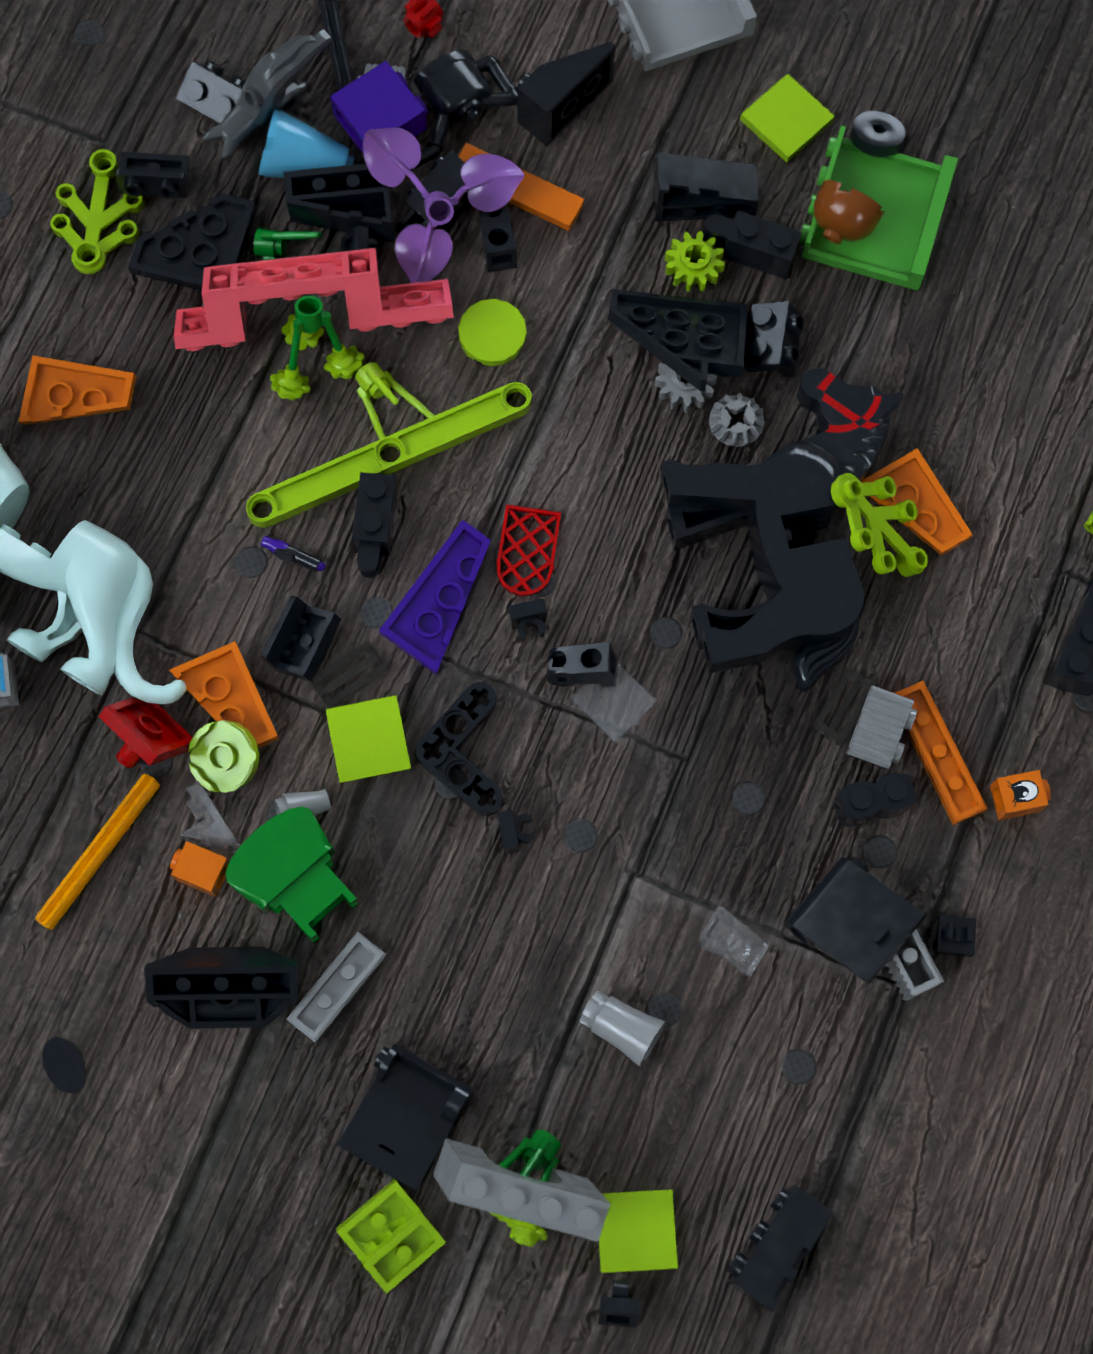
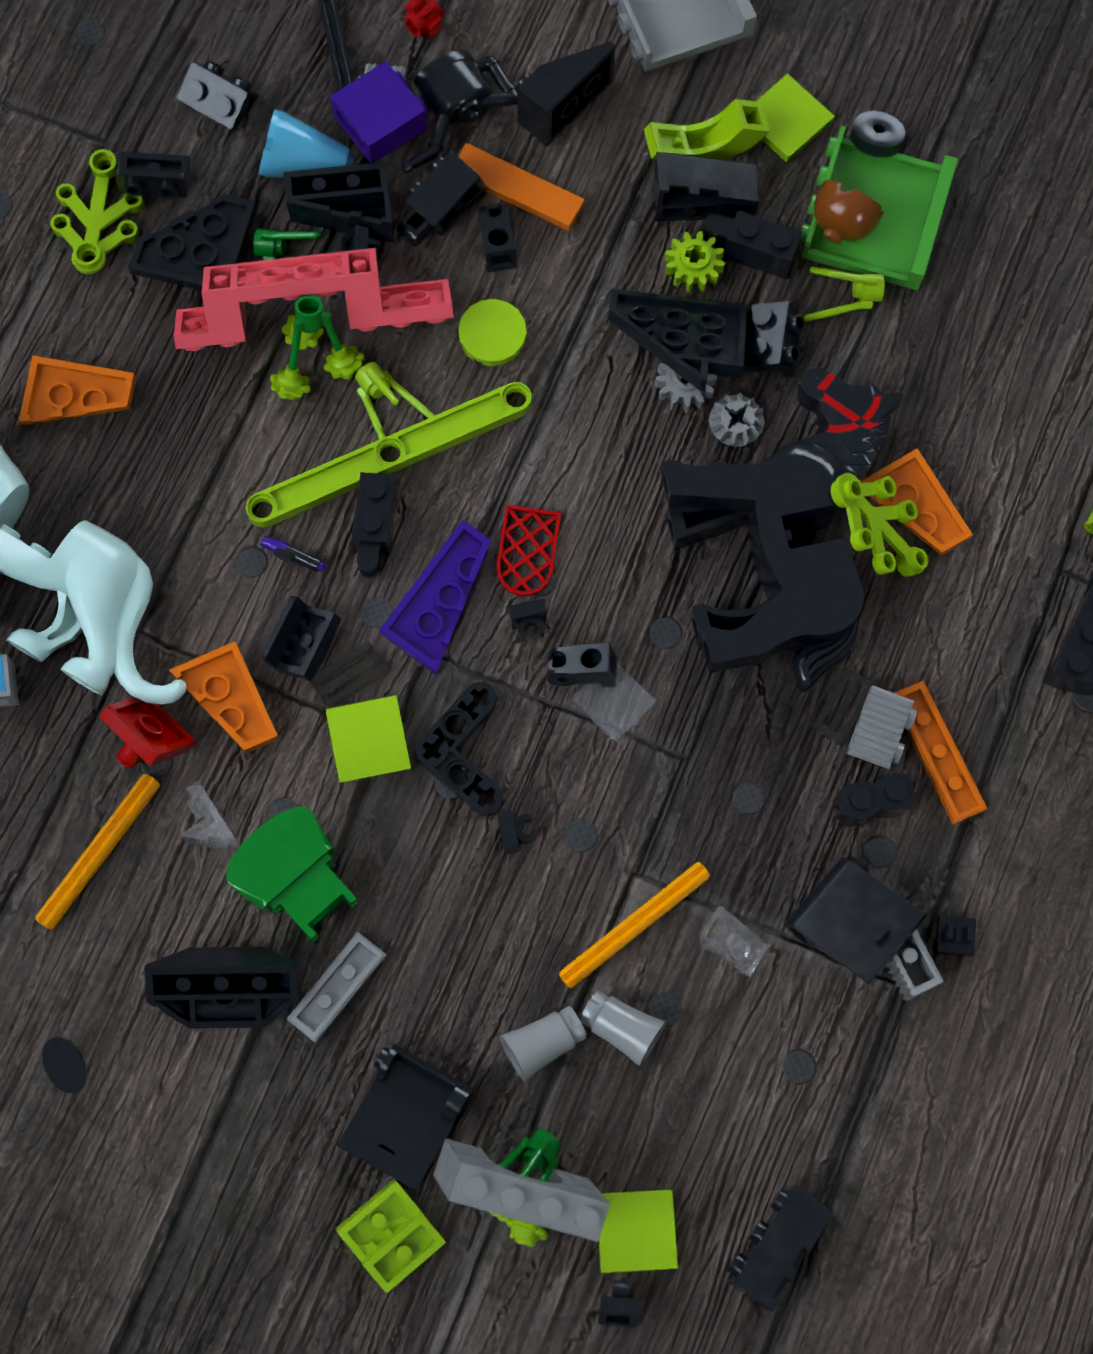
orange brick [170,841,230,898] -> none
lime tile [188,720,259,793] -> none
dark grey animal [203,29,331,158] -> none
light grey cone [274,789,331,816] -> none
medium lavender plant [363,127,524,283] -> none
orange brick [990,770,1051,821] -> none
none -> light grey plant [499,1006,586,1082]
none -> light orange axle [559,862,710,988]
none -> lime arch [644,99,770,161]
none -> lime plant [804,267,885,322]

